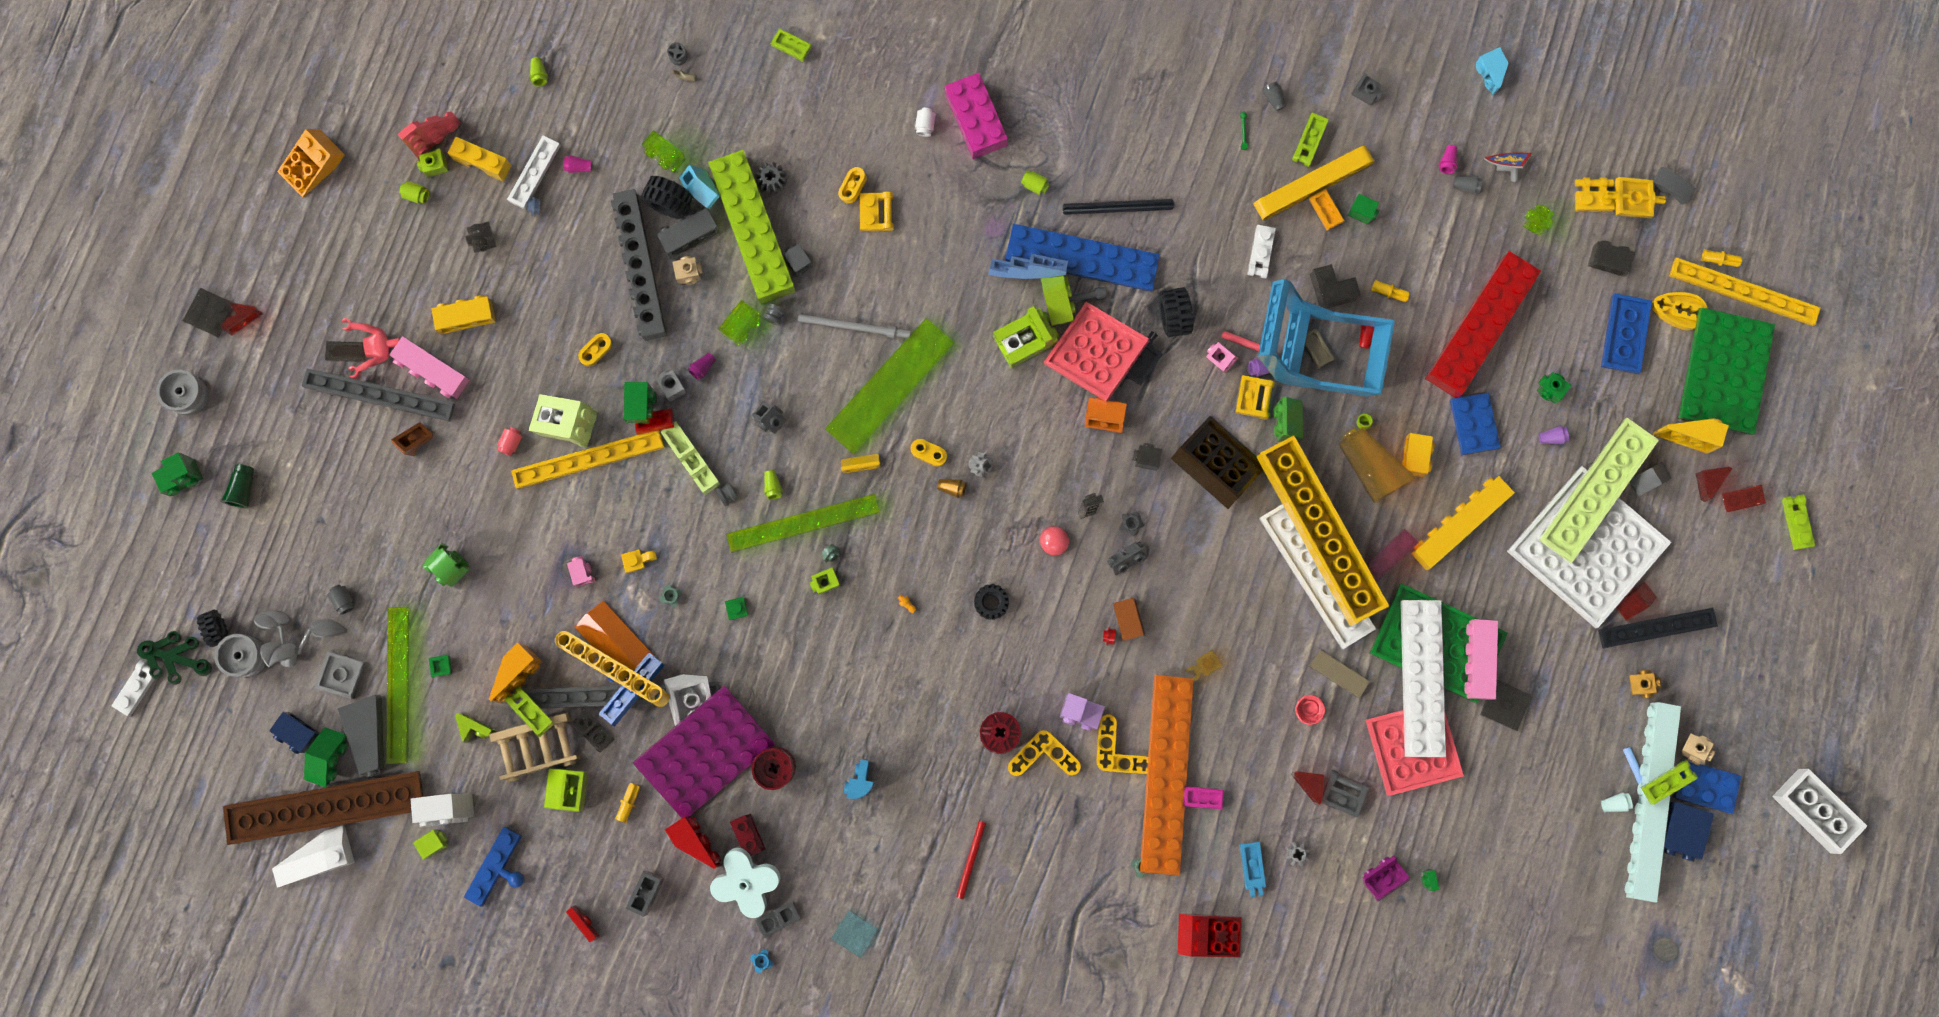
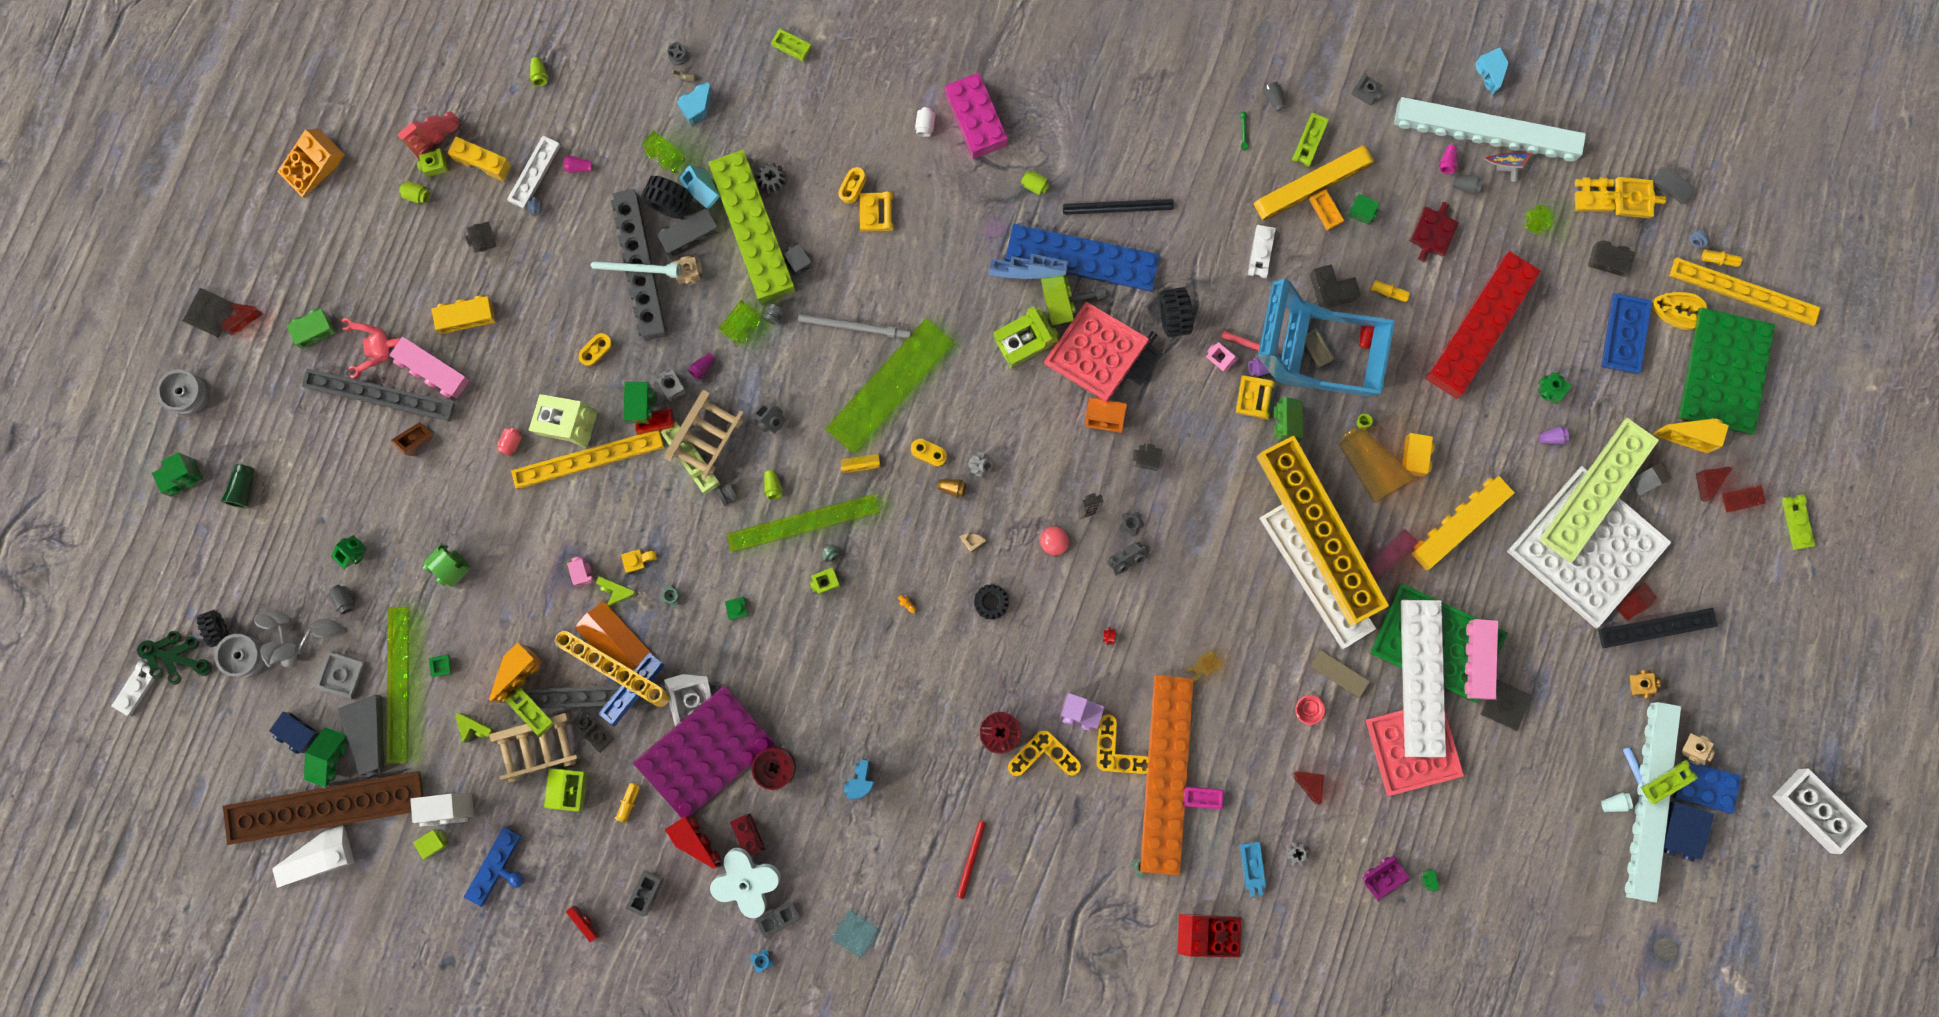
clear smoke tile [325,341,365,362] -> none
dark orange hinge [1113,598,1146,641] -> none
dark brown slope [1171,416,1263,509] -> none
dark grey plate [1320,770,1369,817] -> none
blue plate [1450,393,1501,455] -> none
none -> bright green brick [286,309,336,349]
none -> green brick [331,535,367,569]
none -> light aqua piece [591,261,681,278]
none -> lime slope [596,577,637,607]
none -> tan fence [664,390,744,481]
none -> medium azure slope [677,82,712,126]
none -> tan tile [959,533,986,553]
none -> light aqua brick [1394,97,1586,161]
none -> dark red plate [1409,202,1459,262]
none -> sand blue plate [1689,230,1709,248]

